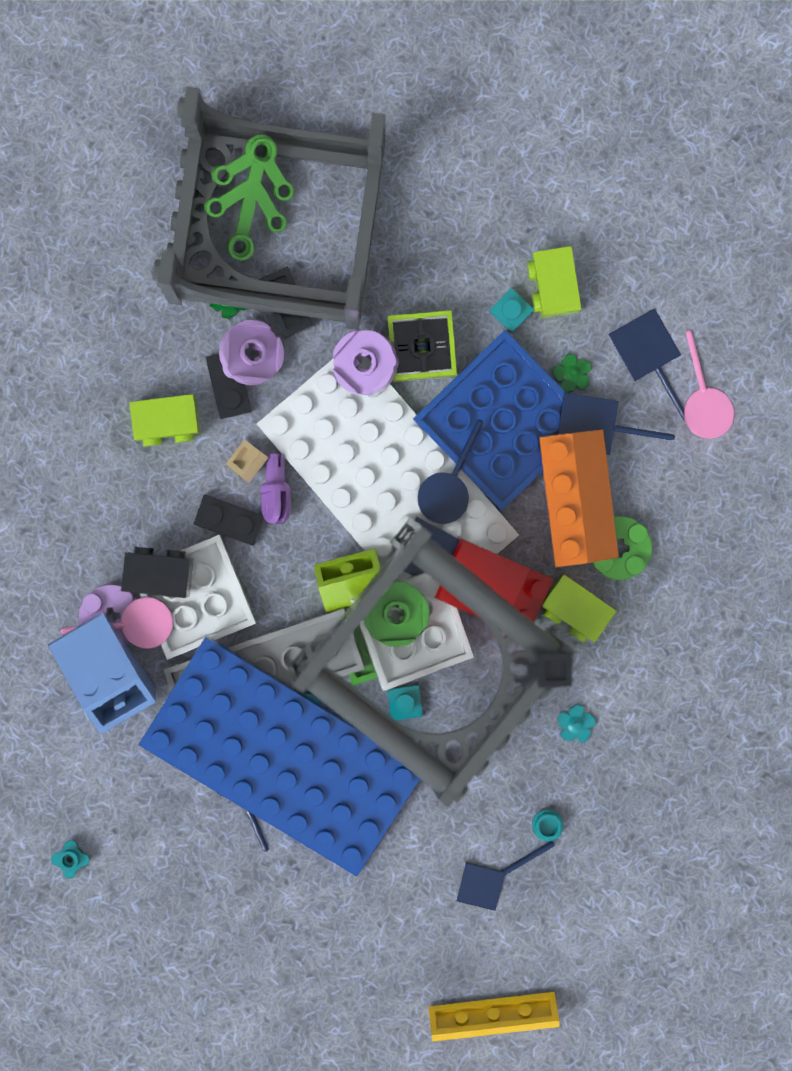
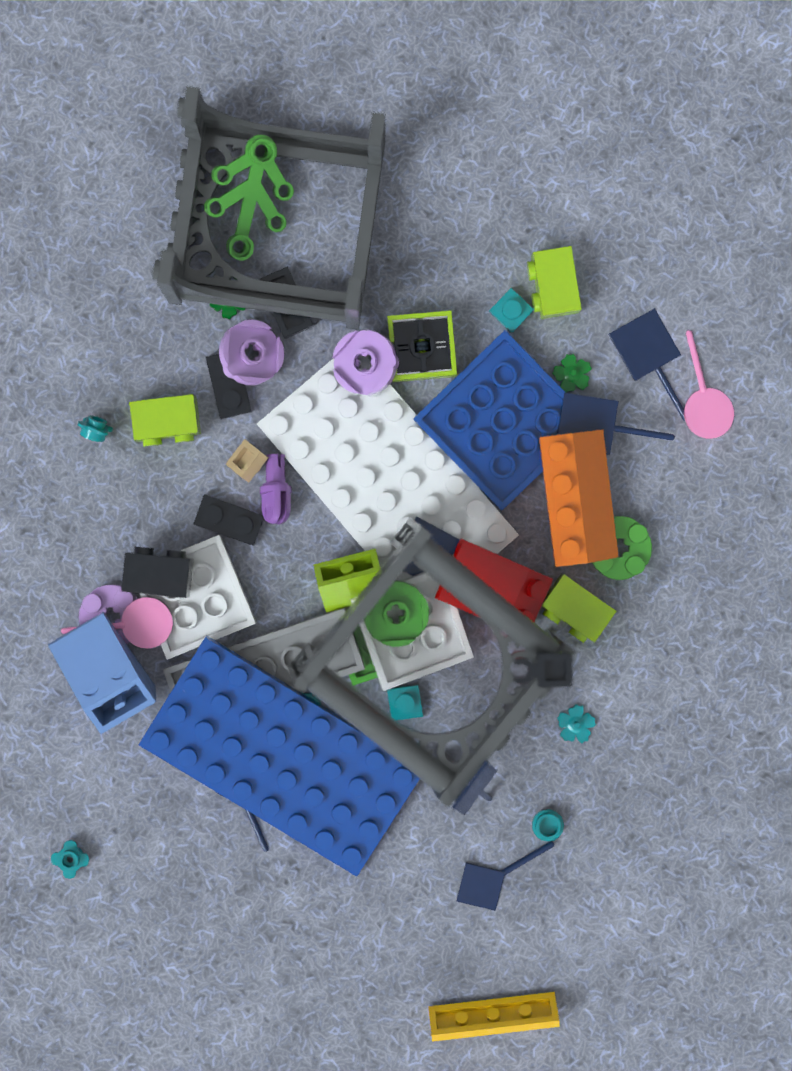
dark blue piece [417,420,483,524] -> none
none -> teal plate [77,415,113,442]
none -> dark blue piece [452,761,498,815]

